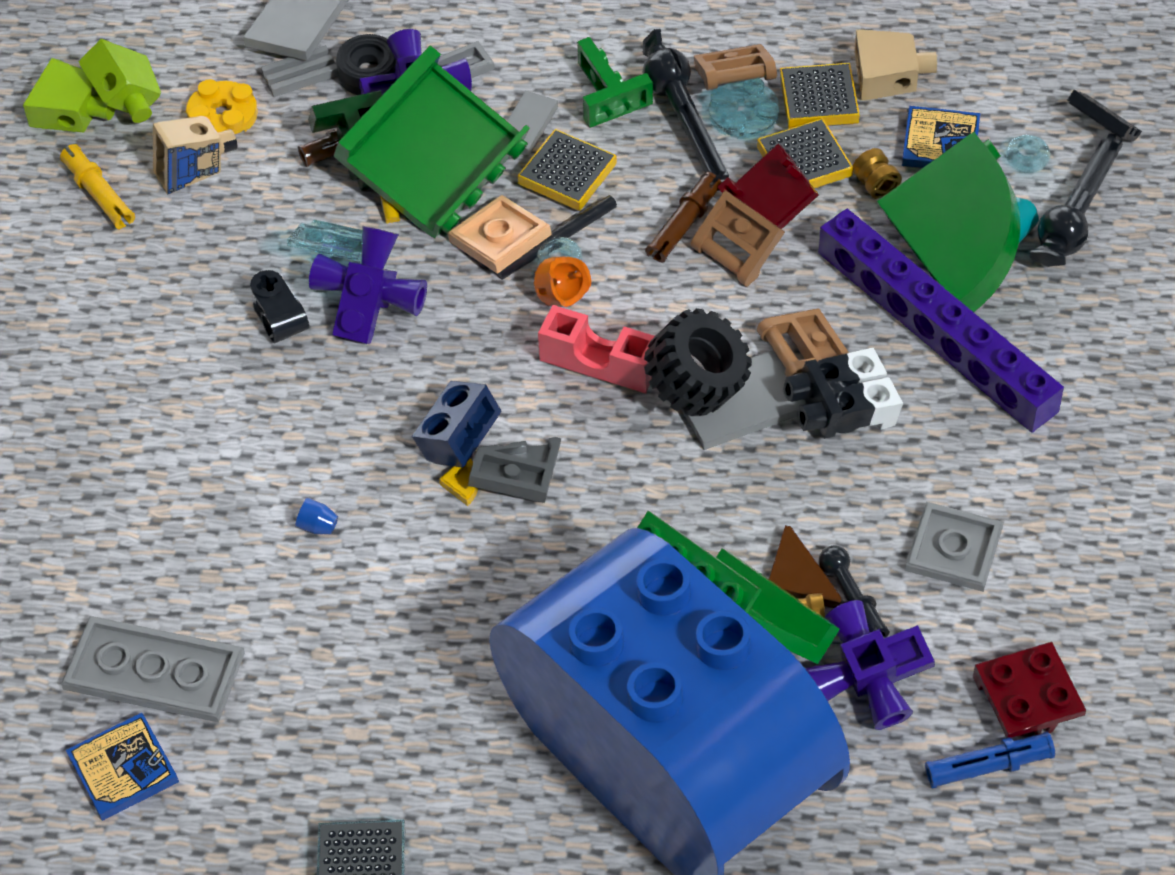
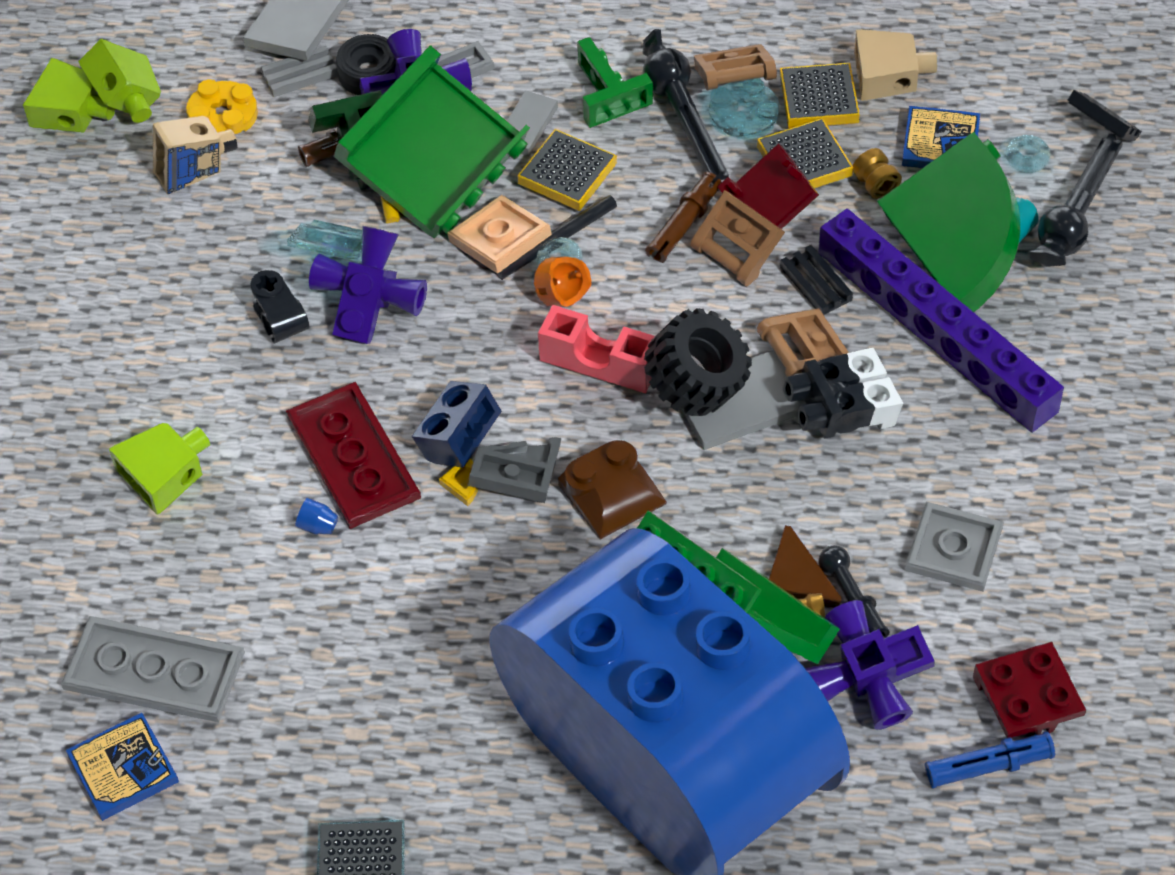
yellow pin [60,144,135,230] -> none
none -> lime torso [109,423,210,515]
none -> dark red tile [286,381,421,529]
none -> reddish brown slope [558,440,667,540]
none -> black tile [780,245,853,315]

